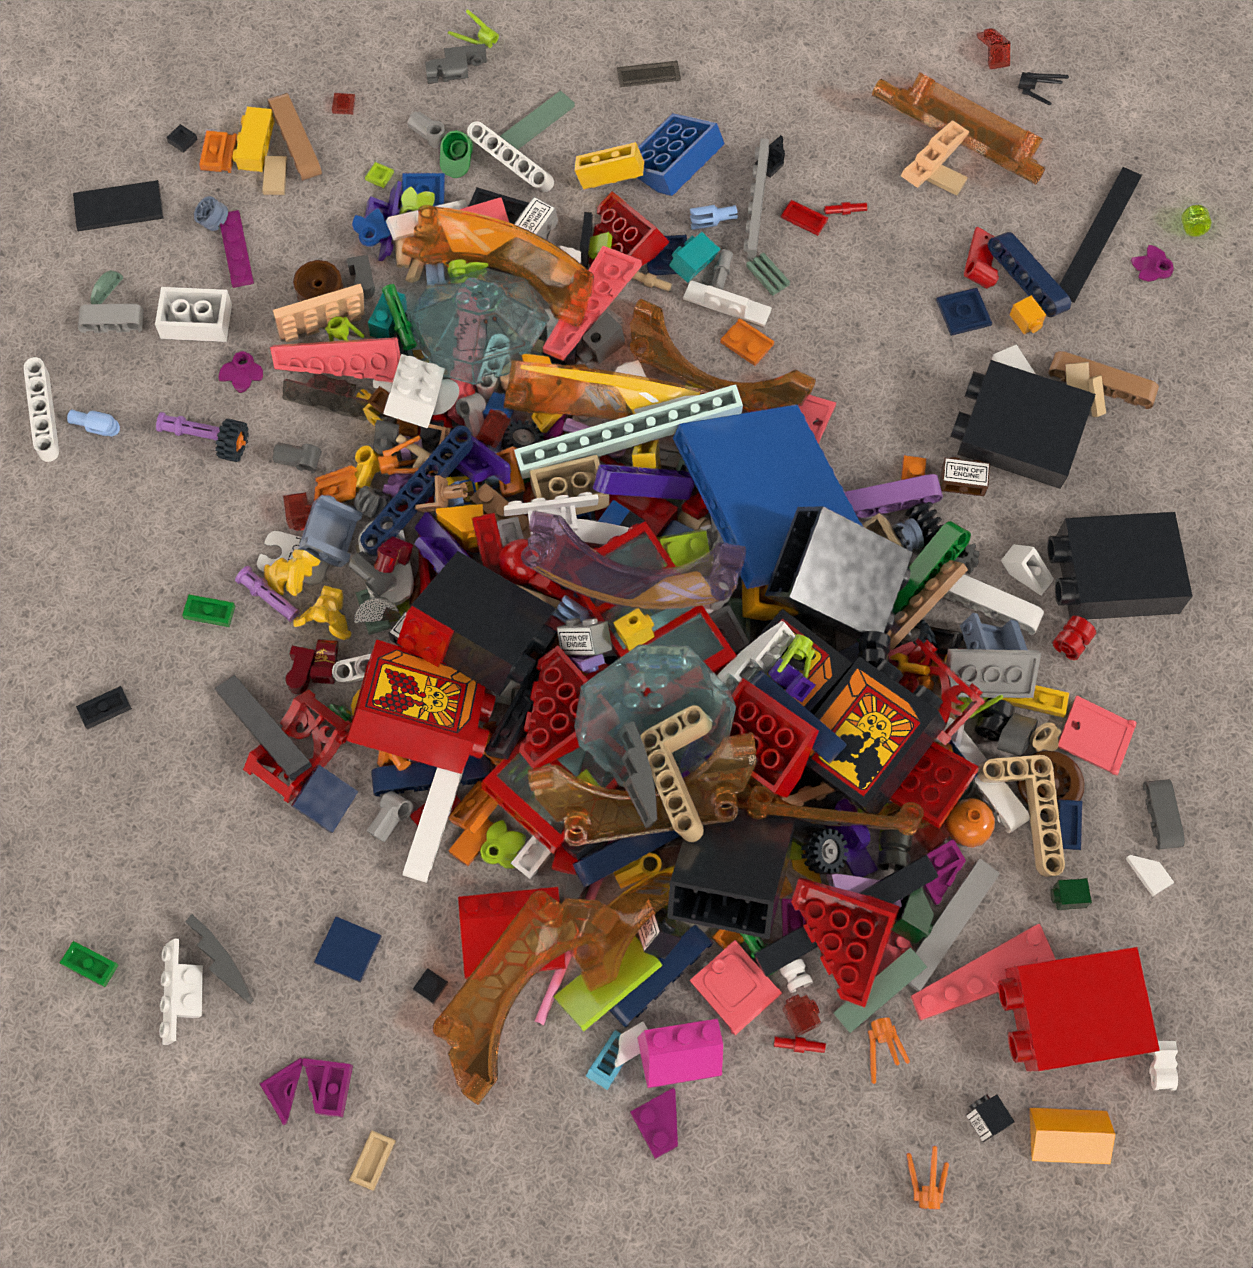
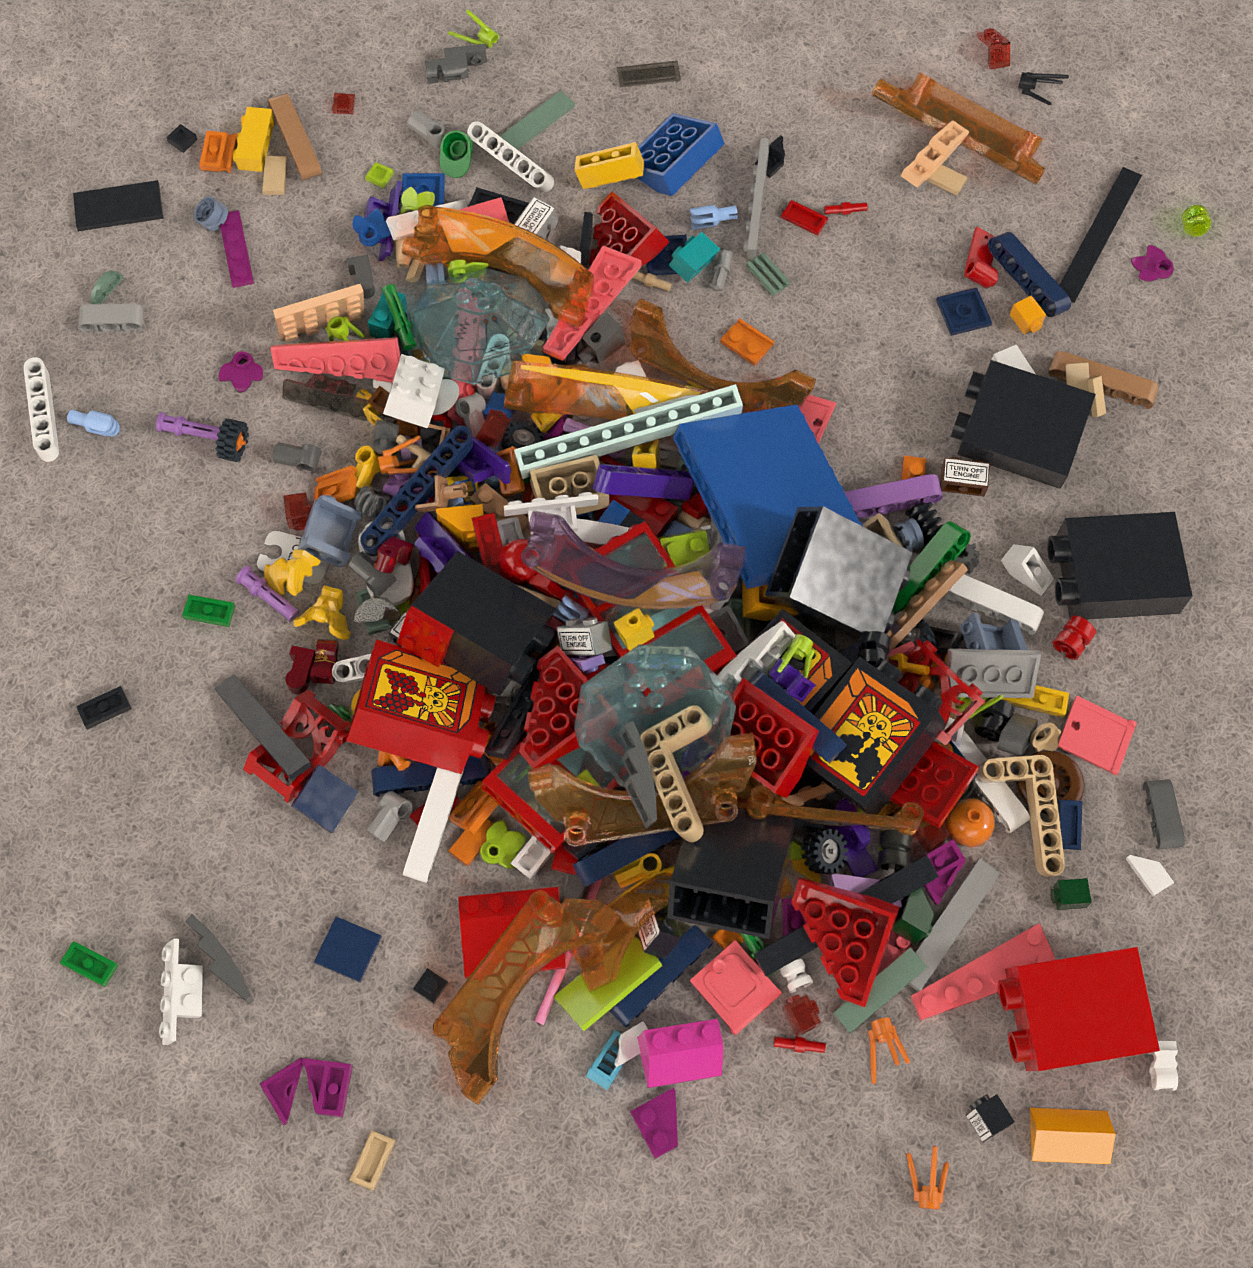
white brick [155,287,232,342] -> none
reddish brown wheel [293,260,344,302] -> none
lime tile [588,232,612,259] -> none
white bracket [683,281,772,327] -> none

